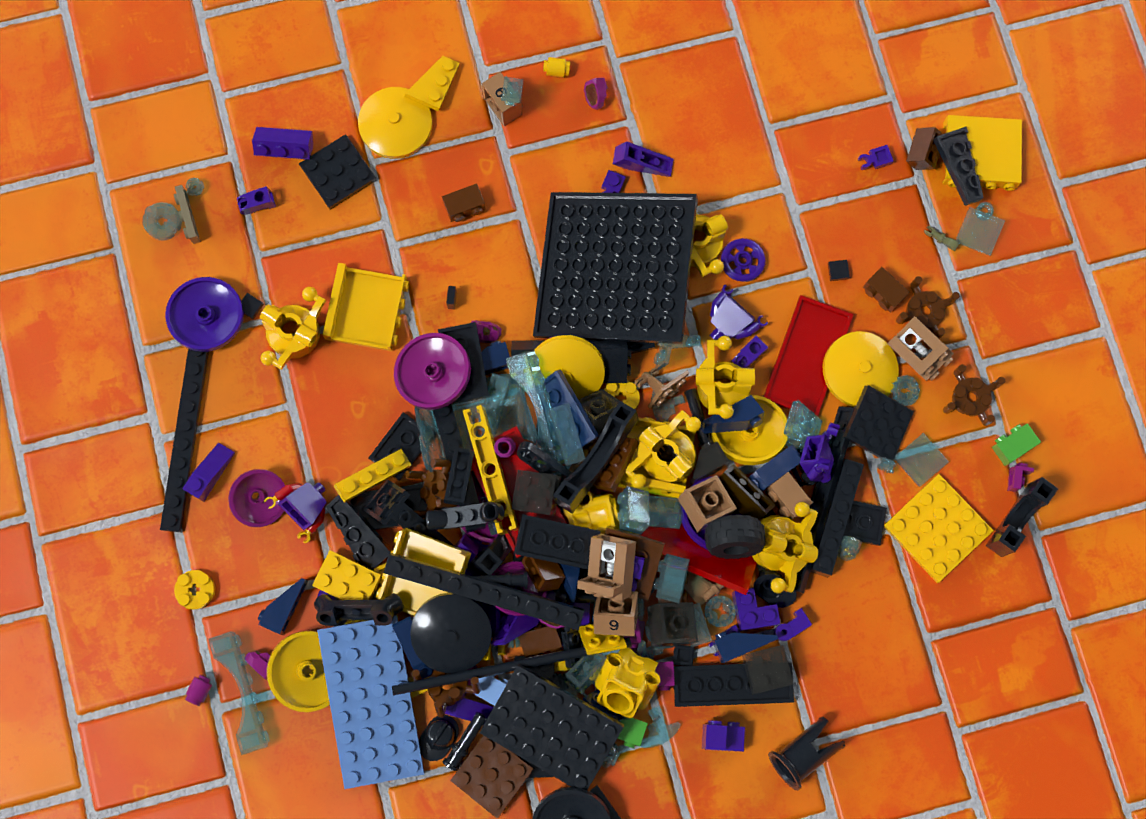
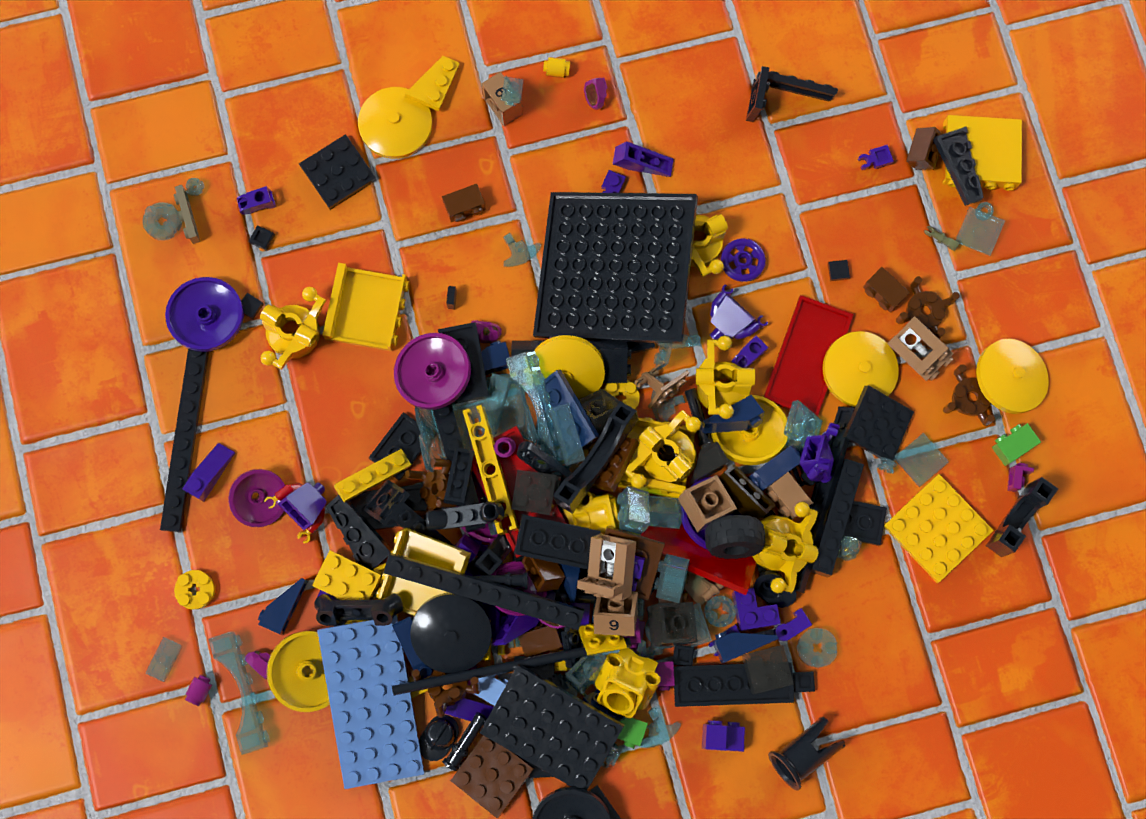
dark purple brick [252,127,313,160] -> none
clear light blue gear [891,375,919,406] -> none
none -> clear light blue plate [145,637,183,682]
none -> black tile [248,226,275,251]
none -> clear light blue piece [503,233,541,267]
none -> black bracket [746,66,838,122]
none -> black tile [793,671,815,693]
none -> clear light blue plate [797,628,837,668]
none -> yellow dish [976,339,1049,414]

